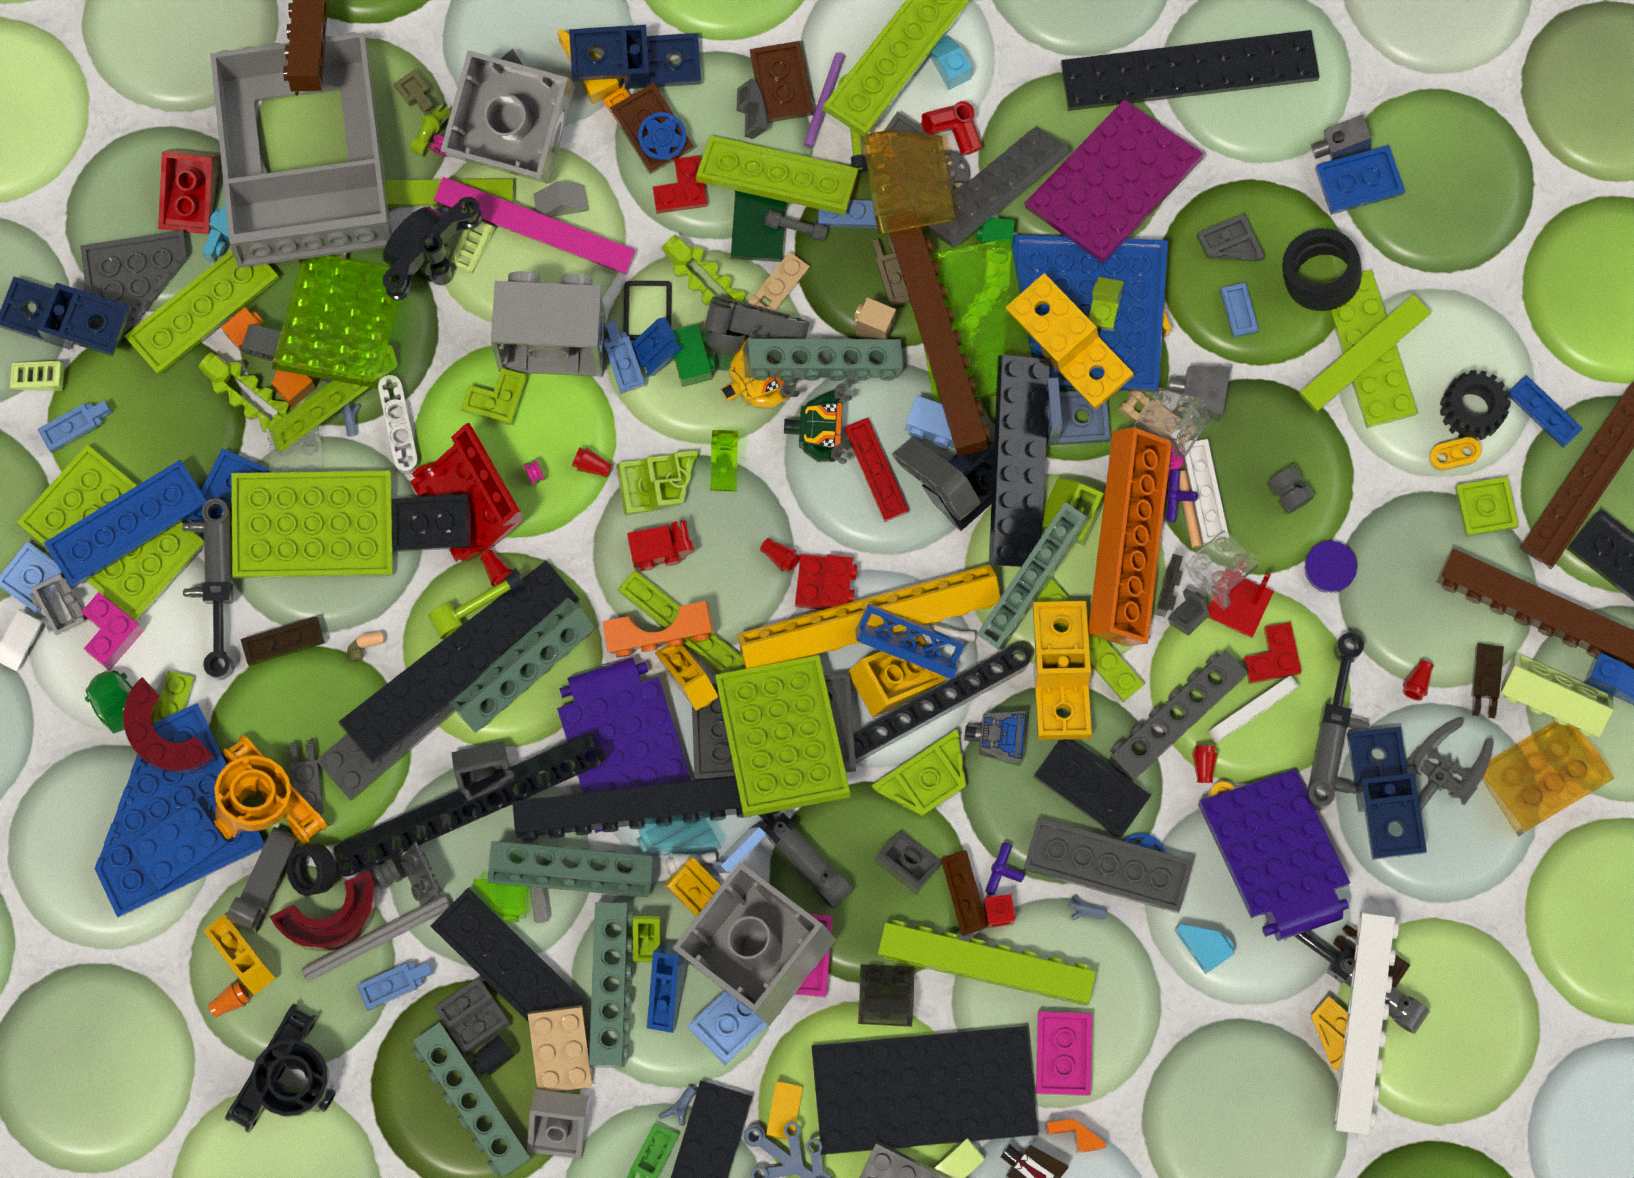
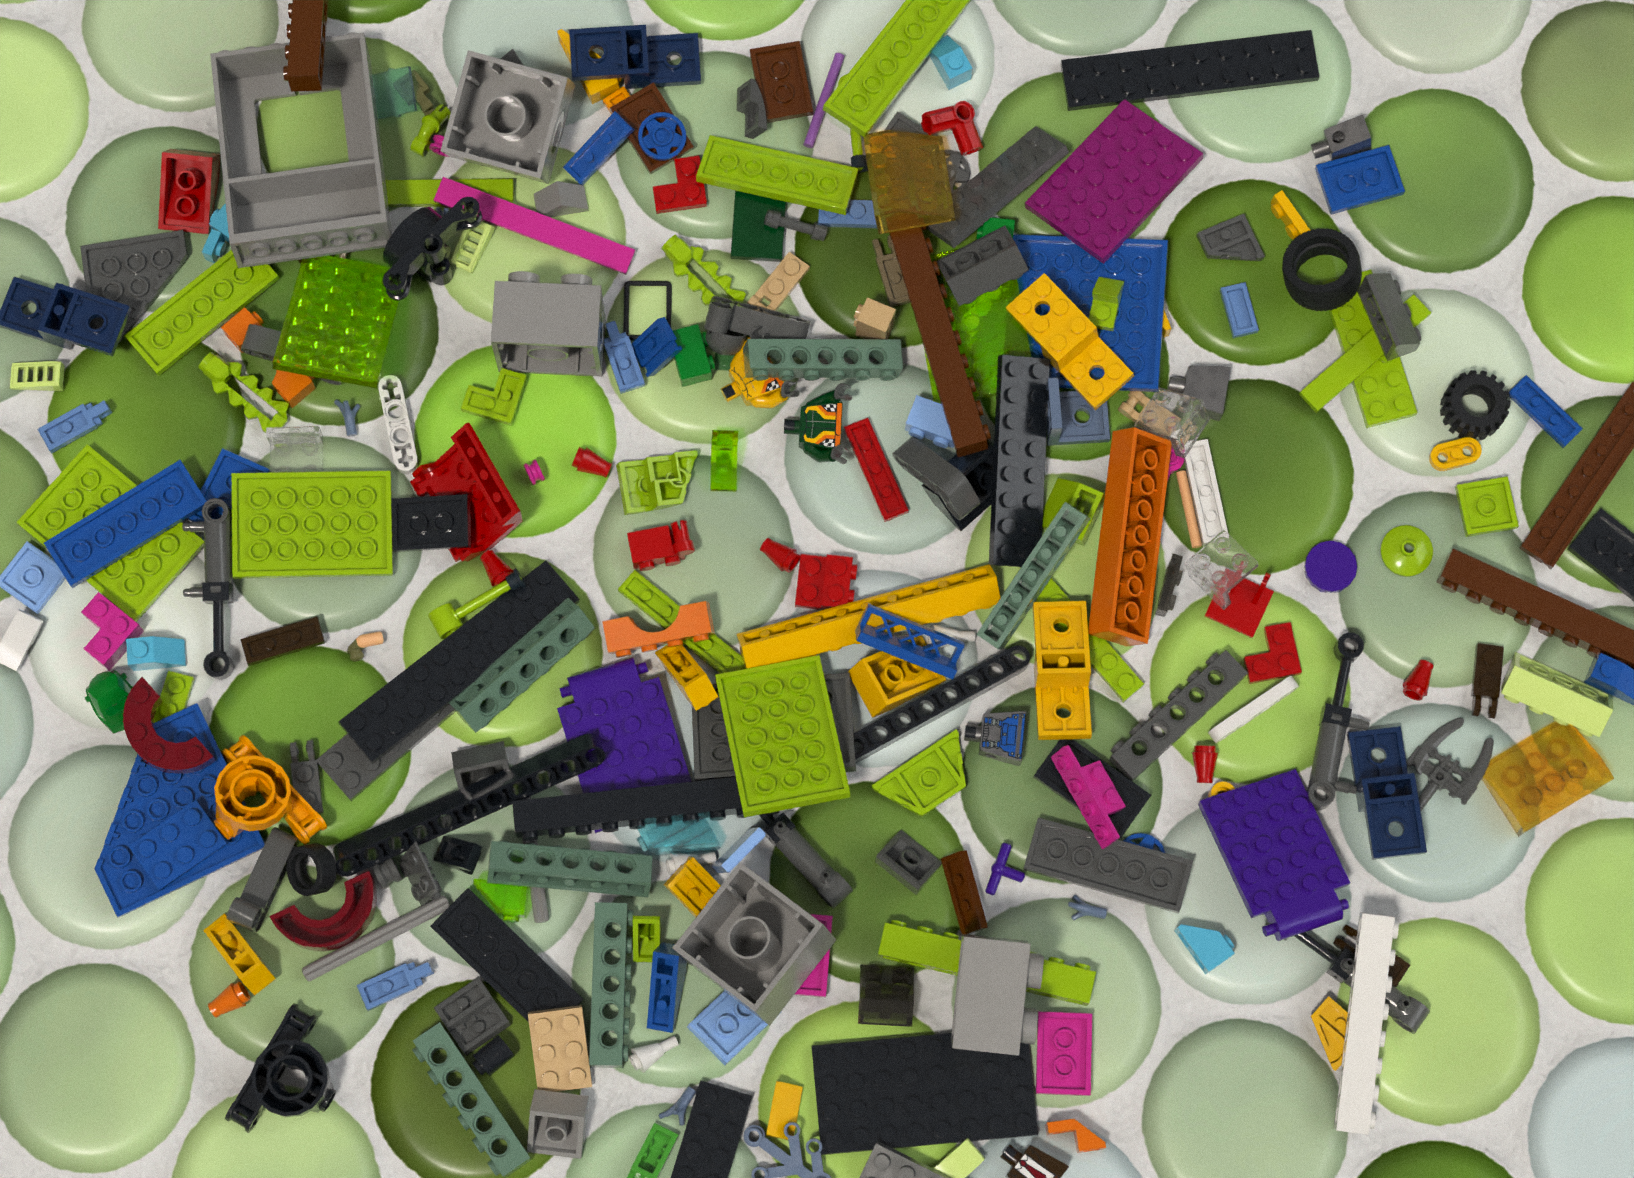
light grey window [30,572,86,635] -> none
lime plate [268,343,398,452] -> none
red brick [983,894,1015,929] -> none
dark purple piece [1166,469,1198,522] -> none
dark grey bracket [1168,588,1210,636] -> none
dark grey wheel [1267,465,1315,514] -> none
none -> medium azure slope [126,636,186,671]
none -> clear light blue piece [372,66,417,119]
none -> black slope [433,836,482,875]
none -> blue tile [563,111,635,185]
none -> white cone [629,1036,679,1073]
none -> dark grey slope [937,226,1029,306]
none -> light grey brick [951,934,1044,1056]
none -> dark pink bracket [1051,745,1126,849]
none -> yellow plate [1270,190,1311,240]
none -> dark grey slope [1357,273,1421,361]
none -> lime dish [1380,525,1433,577]

